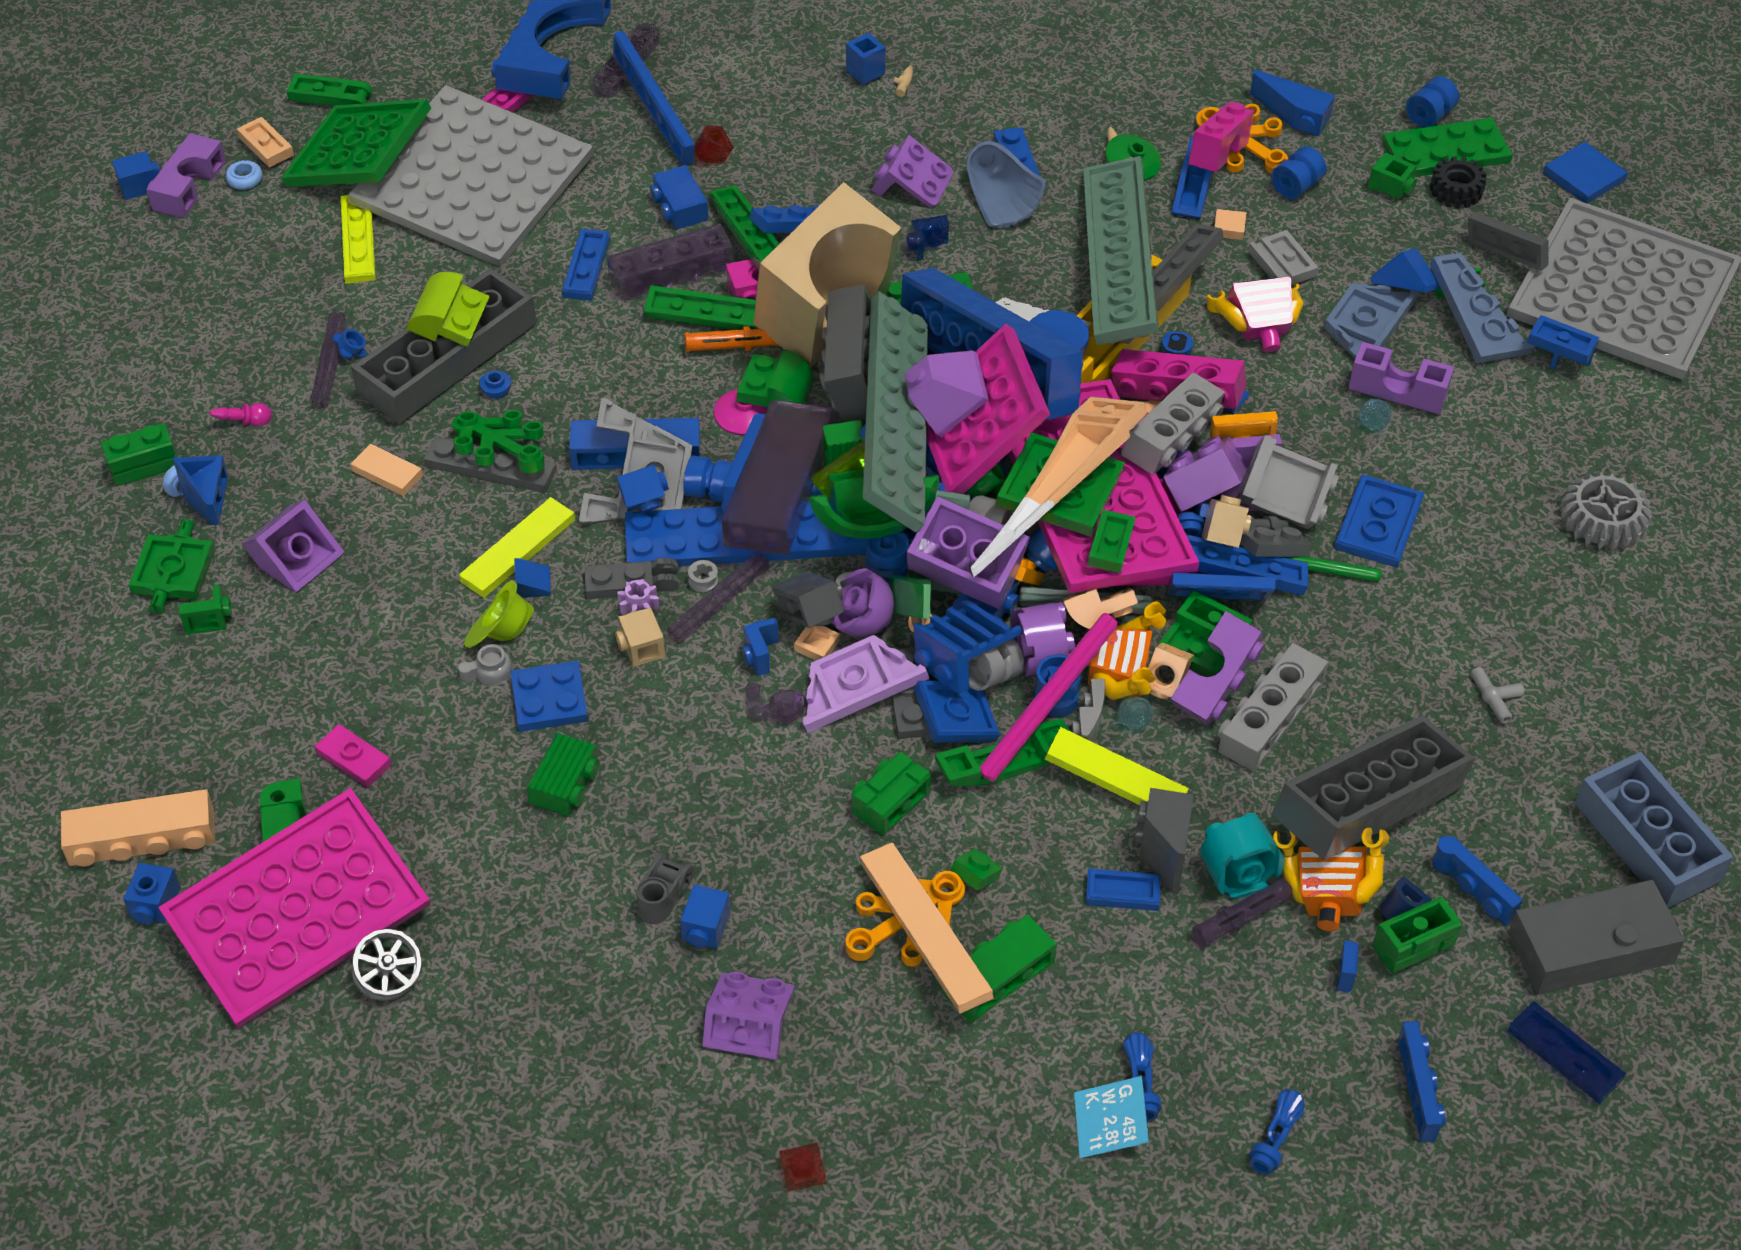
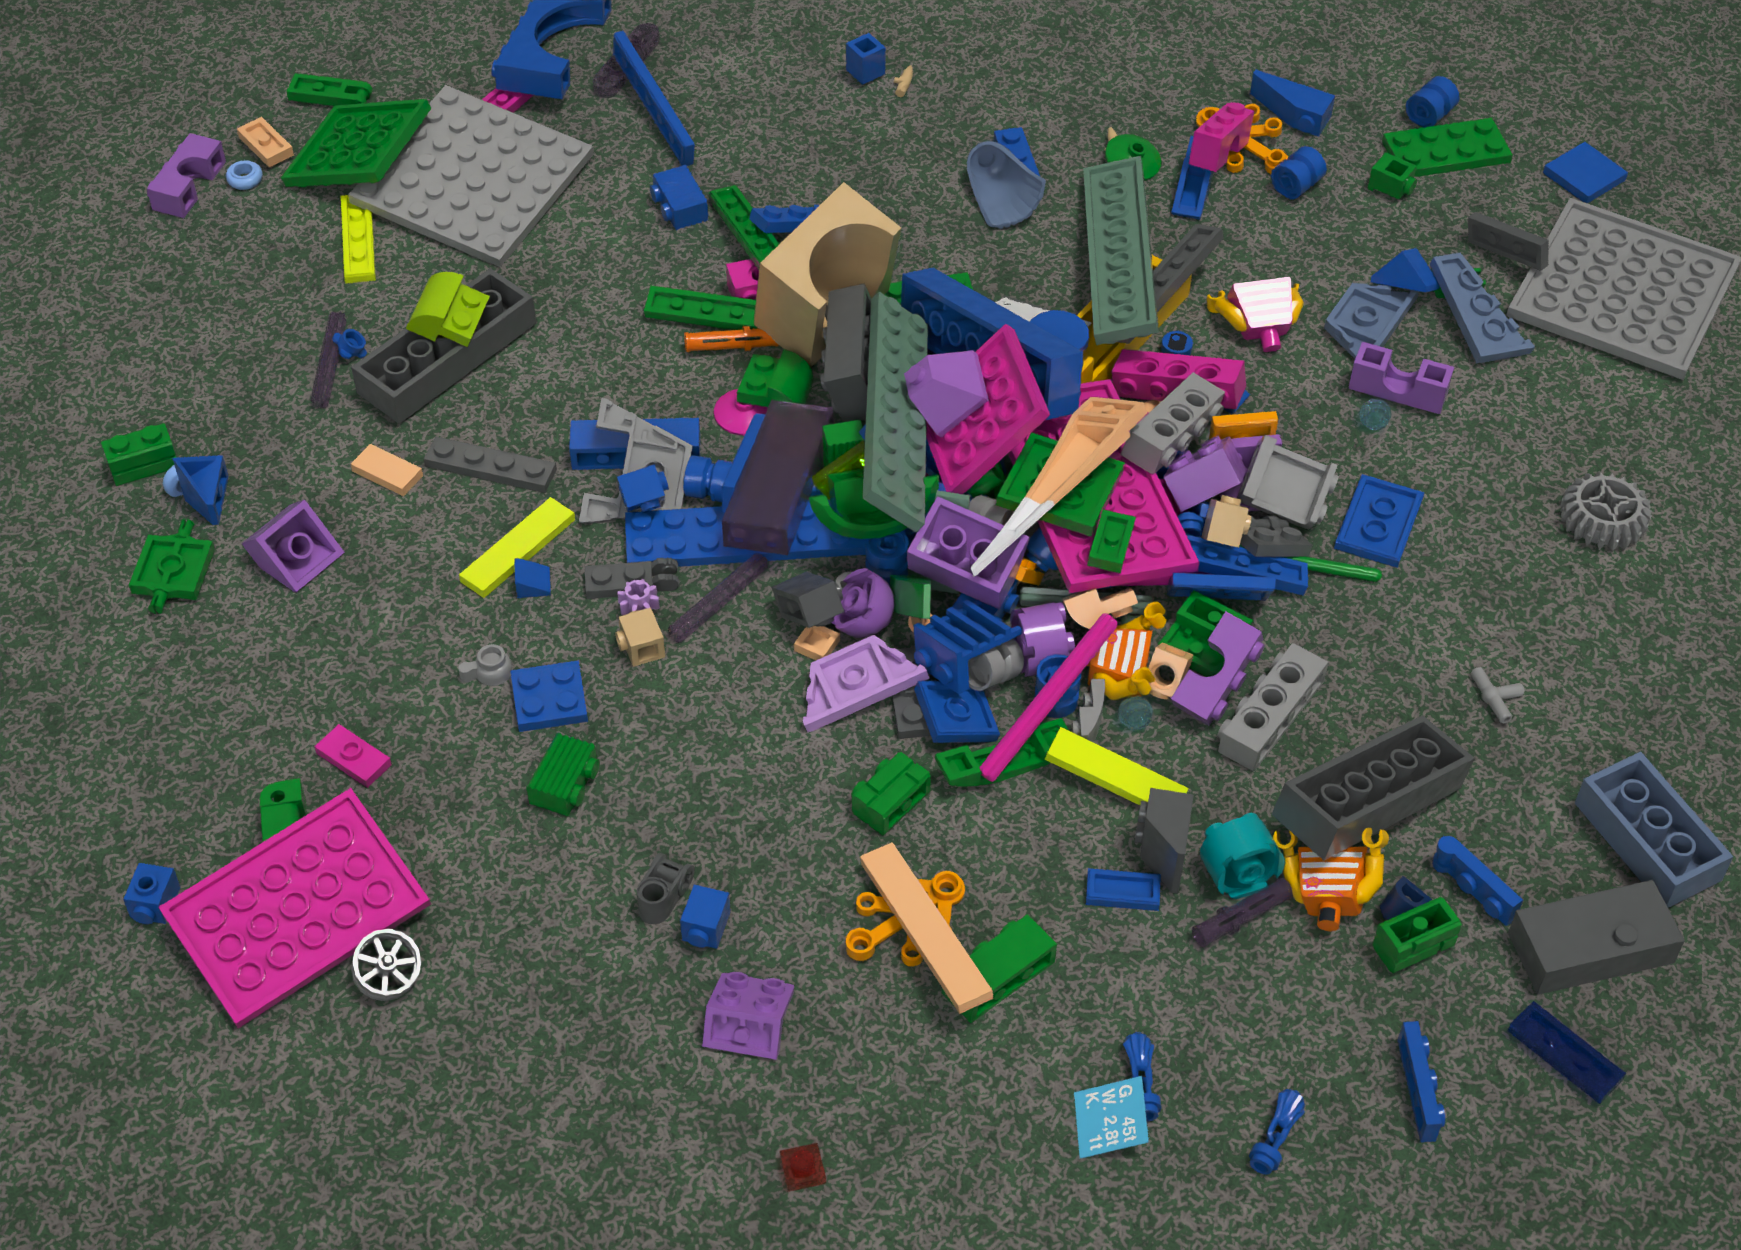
light nougat brick [61,789,215,866] -> none
blue brick [112,151,160,200] -> none
green bracket [179,585,232,635] -> none
dark pink bar [210,403,272,426] -> none
green plant [452,410,545,473] -> none
lime piece [464,580,534,648] -> none
blue plate [479,370,511,398] -> none
blue tile [562,229,611,301] -> none
clear purple brick [607,224,734,301] -> none
light grey bush [688,560,718,593] -> none
clear red plate [694,125,734,163] -> none
blue bracket [742,618,779,676] -> none
clear purple plate [746,683,805,723] -> none
medium lavender bracket [871,135,953,208] -> none
clear blue bracket [907,215,949,261] -> none
green plate [950,848,1002,891] -> none
light nougat tile [1215,209,1246,240] -> none
light grey plate [1248,230,1319,285] -> none
blue tile [1337,940,1359,992] -> none
black tyre [1430,156,1487,209] -> none
blue panel [1527,315,1599,370] -> none

